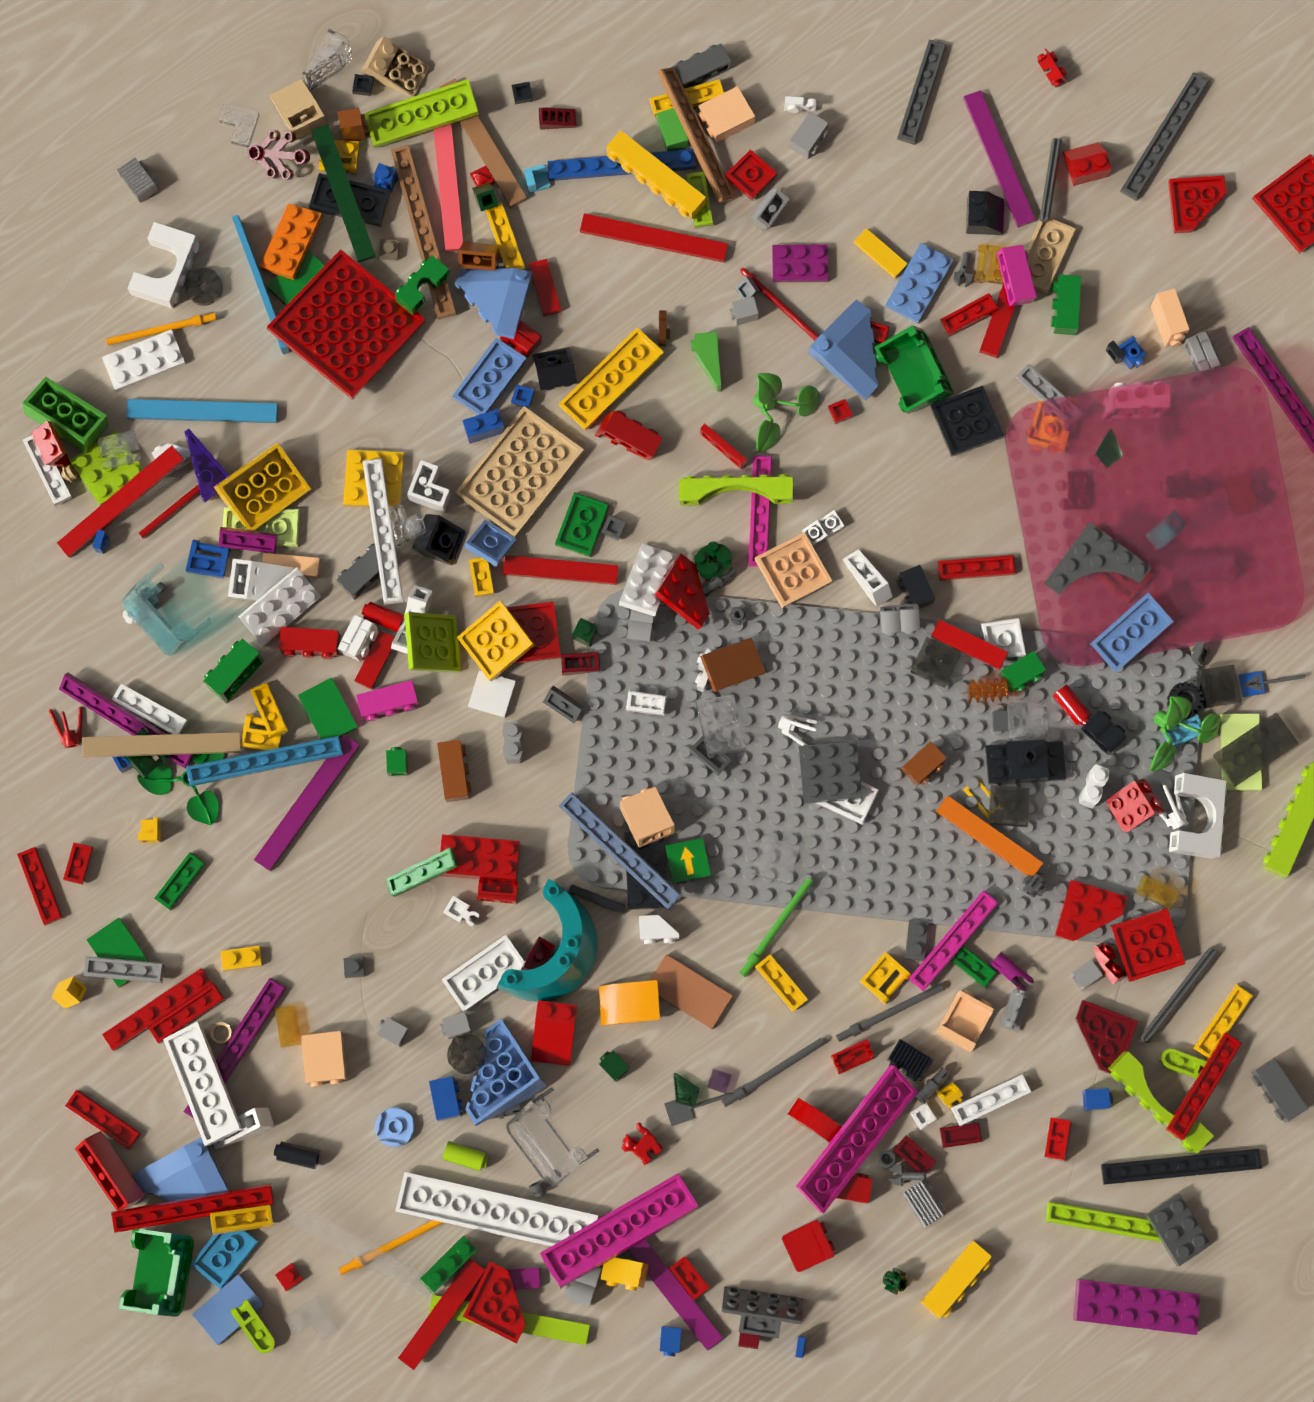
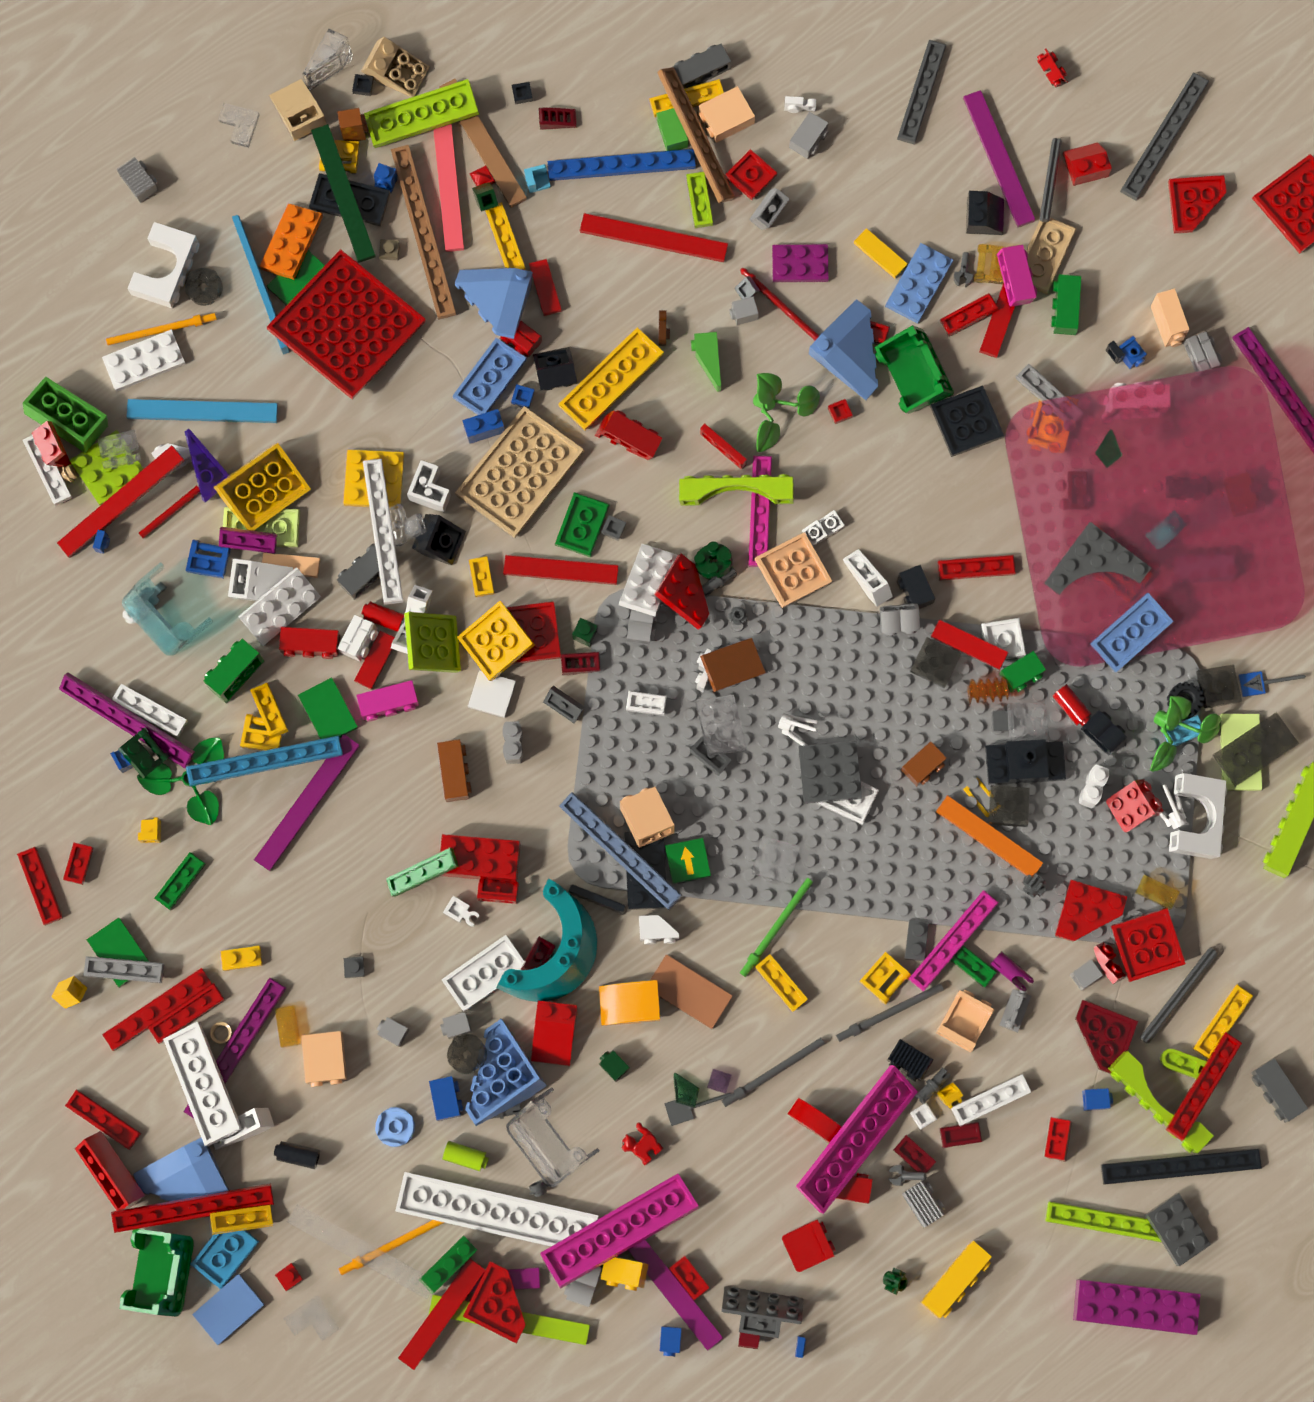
red plant [48,707,82,748] -> none
tan tile [82,732,240,758] -> none
lime plate [230,1299,275,1354] -> none
plant [247,130,310,180] -> none
green brick [386,747,408,776] -> none
green arch [395,255,450,315] -> none
dark orange brick [459,242,499,271] -> none
medium blue plate [464,520,517,567] -> none
yellow brick [606,130,706,220] -> none
red hinge [830,1039,875,1075] -> none
dark grey hinge [879,1151,895,1168] -> none
dark grey plate [1191,641,1210,667] -> none

